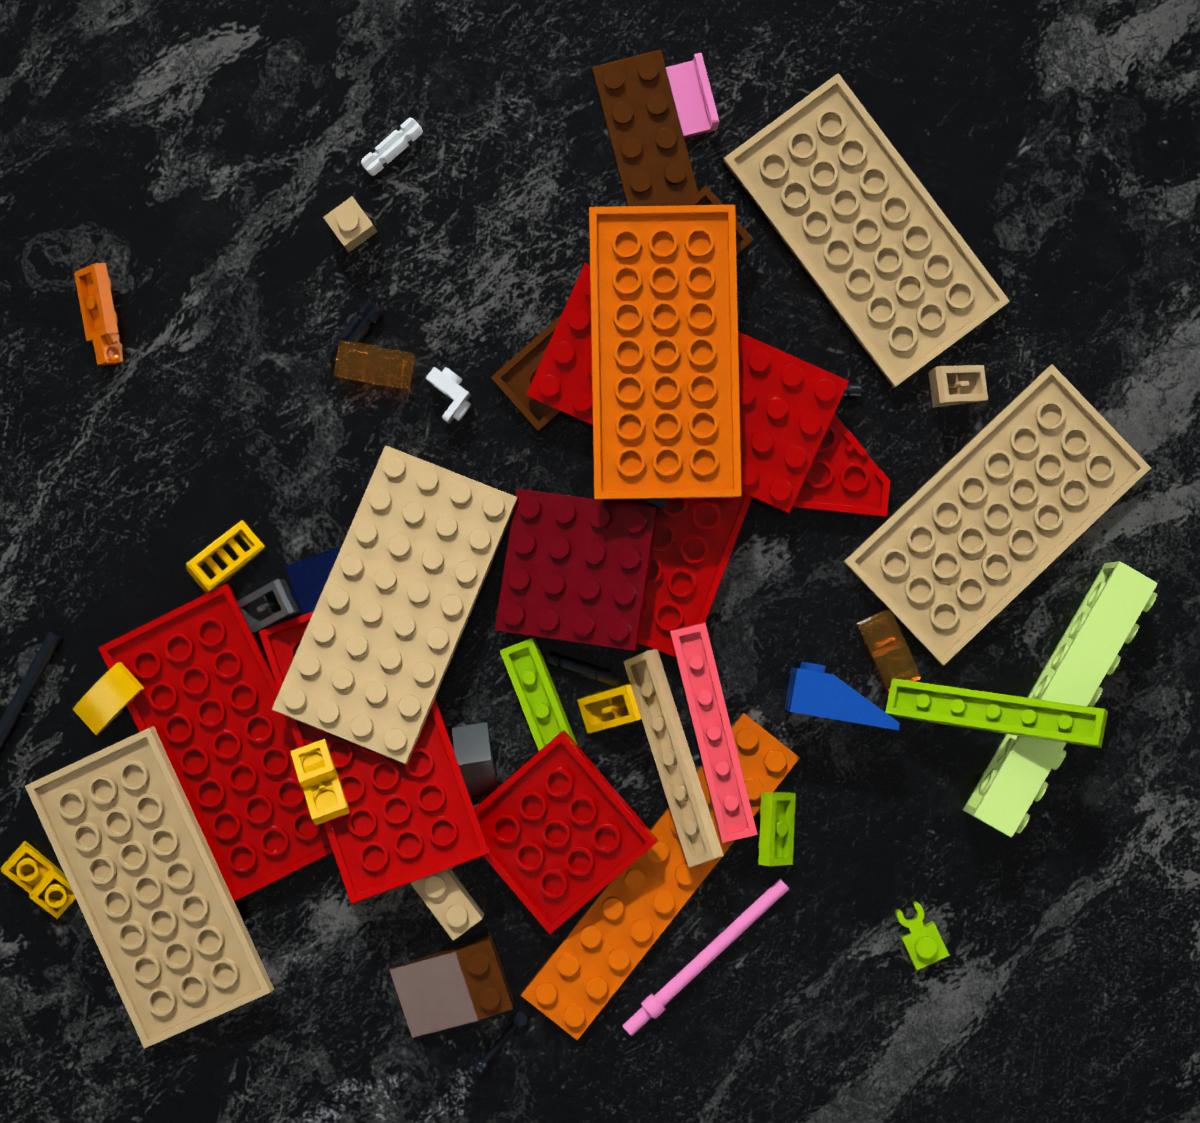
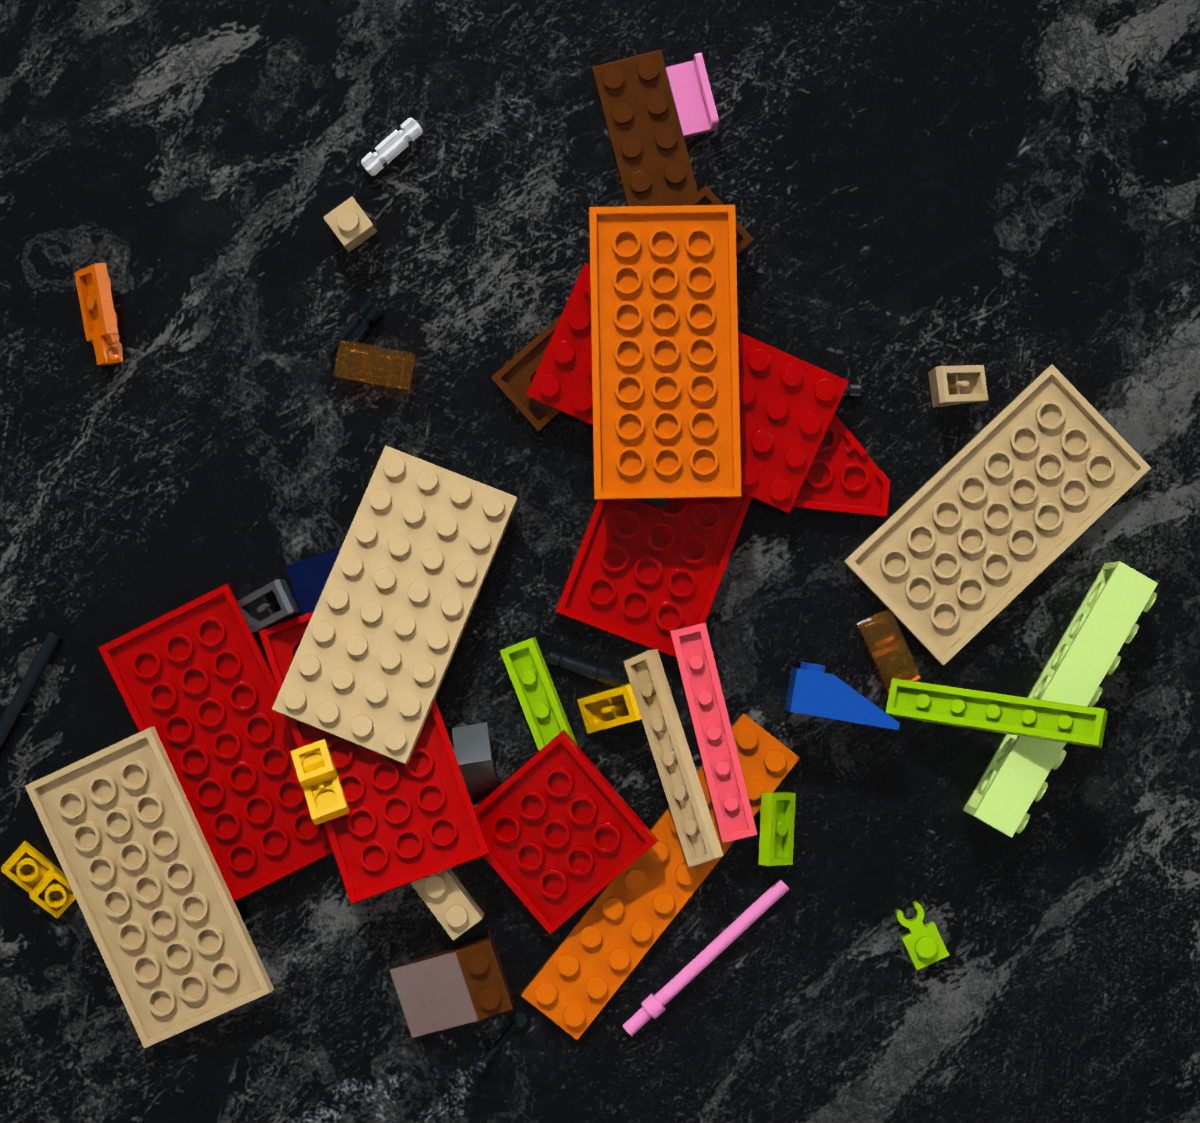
yellow slope [73,662,145,736] -> none
yellow slope [186,520,265,594] -> none
white bracket [426,367,471,424] -> none
dark red plate [495,489,659,651] -> none
tan plate [723,73,1010,388] -> none

